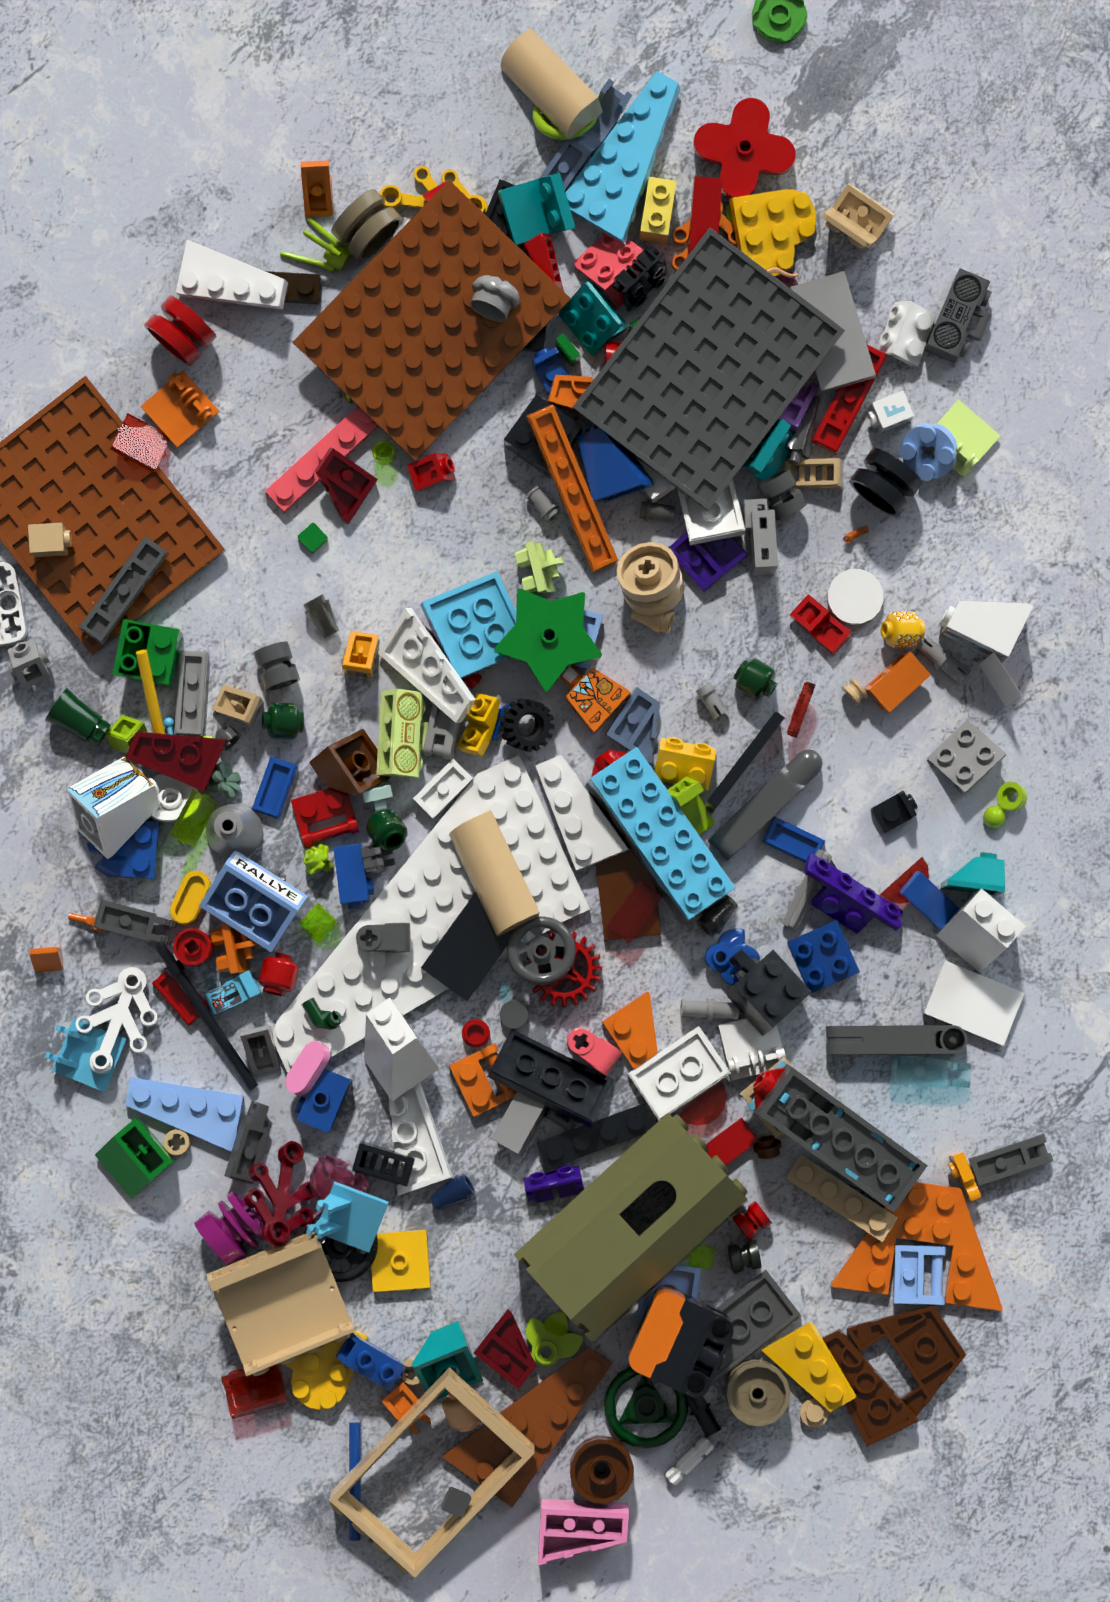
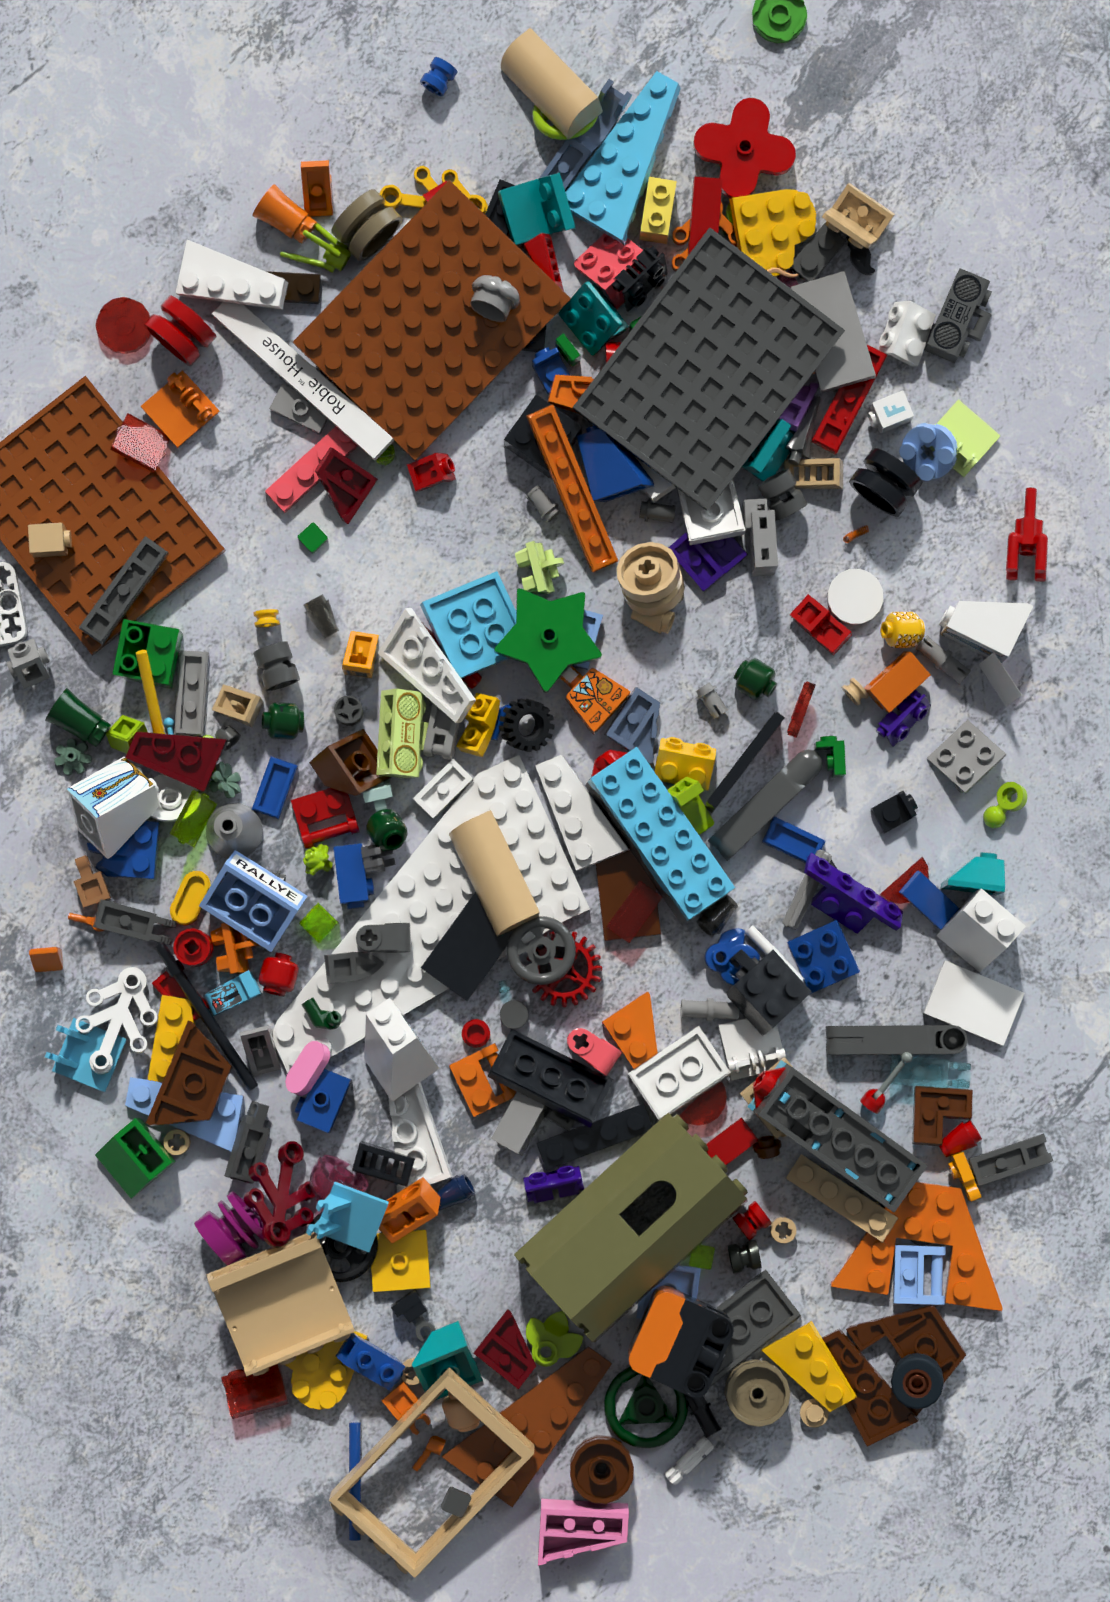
none -> sand green plant [54,738,92,776]
none -> medium nougat plate [74,855,111,908]
none -> clear red tile [95,297,151,354]
none -> reddish brown wing [146,1020,232,1126]
none -> yellow wing [148,995,195,1082]
none -> white tile [212,302,394,461]
none -> orange plant [252,184,317,243]
none -> yellow bush [253,609,280,628]
none -> light grey plate [269,384,328,435]
none -> dark grey plate [324,952,384,984]
none -> dark grey wheel [334,696,363,726]
none -> orange brick [379,1177,441,1244]
none -> black piece [391,1289,436,1341]
none -> orange hand [412,1436,446,1471]
none -> blue wheel [420,57,458,96]
none -> white piece [745,925,804,981]
none -> tan bush [770,1217,796,1243]
none -> dark grey plate [789,223,846,282]
none -> green bracket [814,736,846,778]
none -> black piece [846,236,875,275]
none -> hinge [860,1052,913,1114]
none -> dark purple hinge [876,689,931,747]
none -> black wheel [891,1353,944,1409]
none -> reddish brown plate [912,1086,973,1146]
none -> red cone [939,1120,982,1158]
none -> red plant [1006,487,1048,582]

